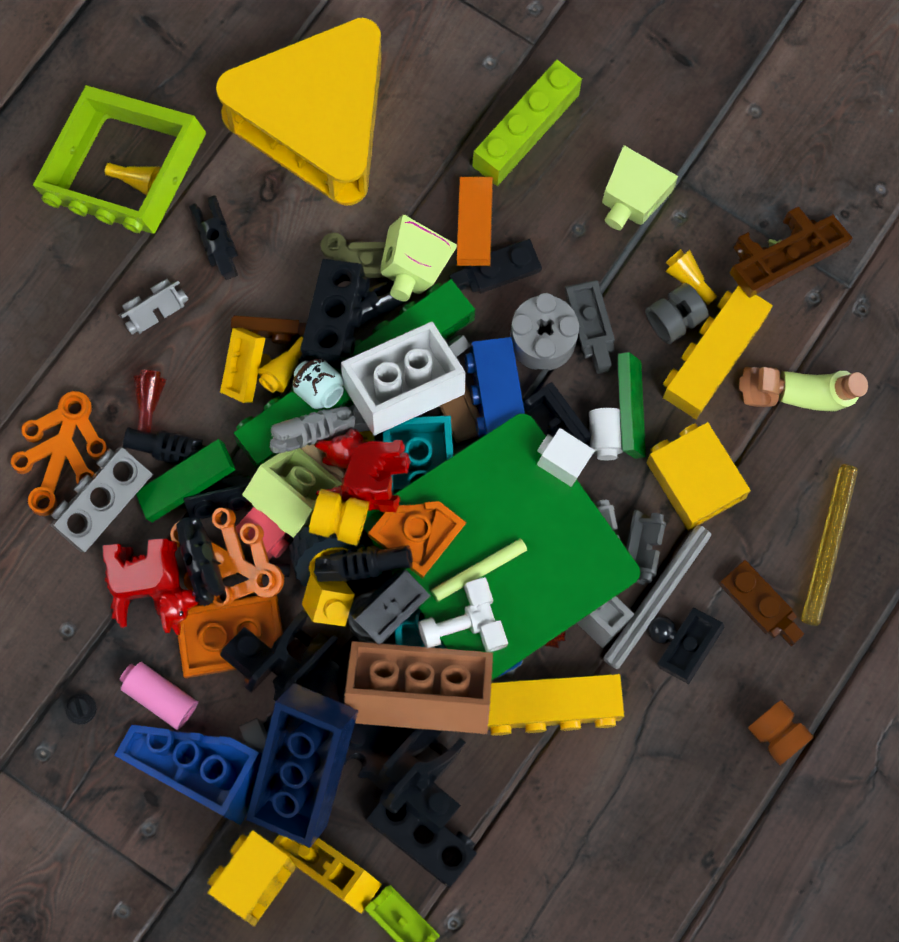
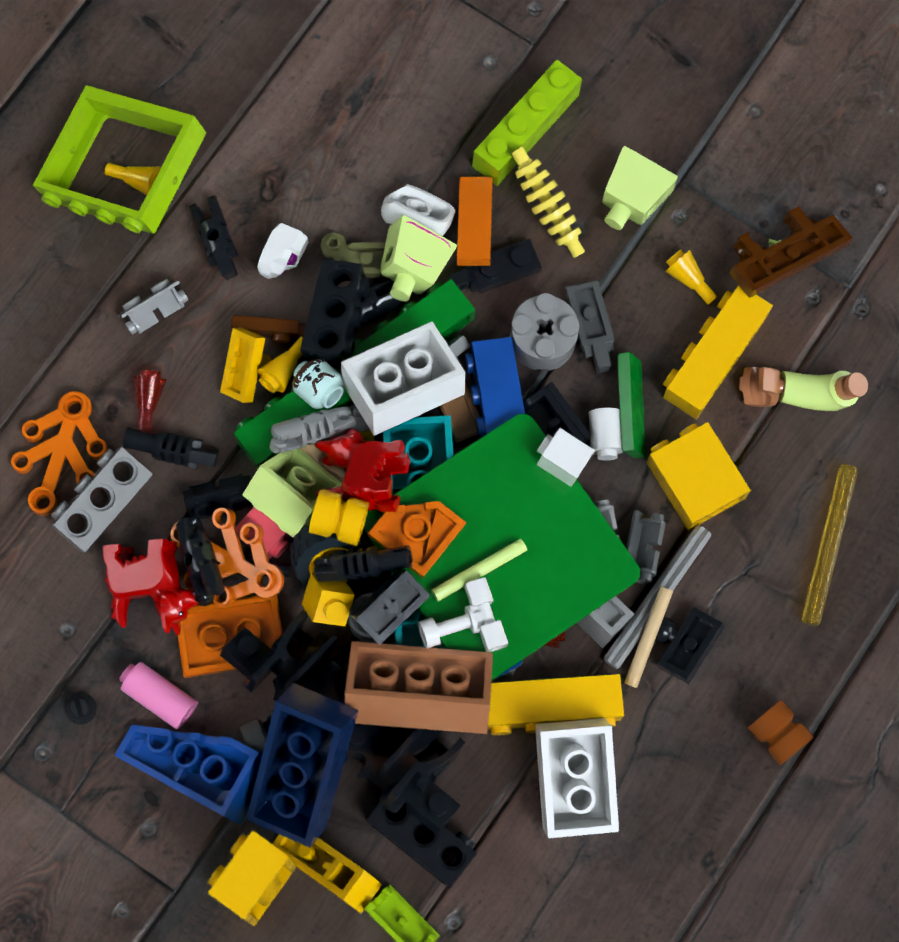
green tile [136,439,236,523] -> none
yellow brick [216,18,381,205] -> none
dark grey wheel [645,283,709,344] -> none
reddish brown hinge [719,560,804,646] -> none
none -> white rock [257,223,308,279]
none -> white piece [381,184,455,236]
none -> light yellow piece [511,146,585,258]
none -> white brick [535,718,619,838]
none -> tan bar [624,586,673,688]

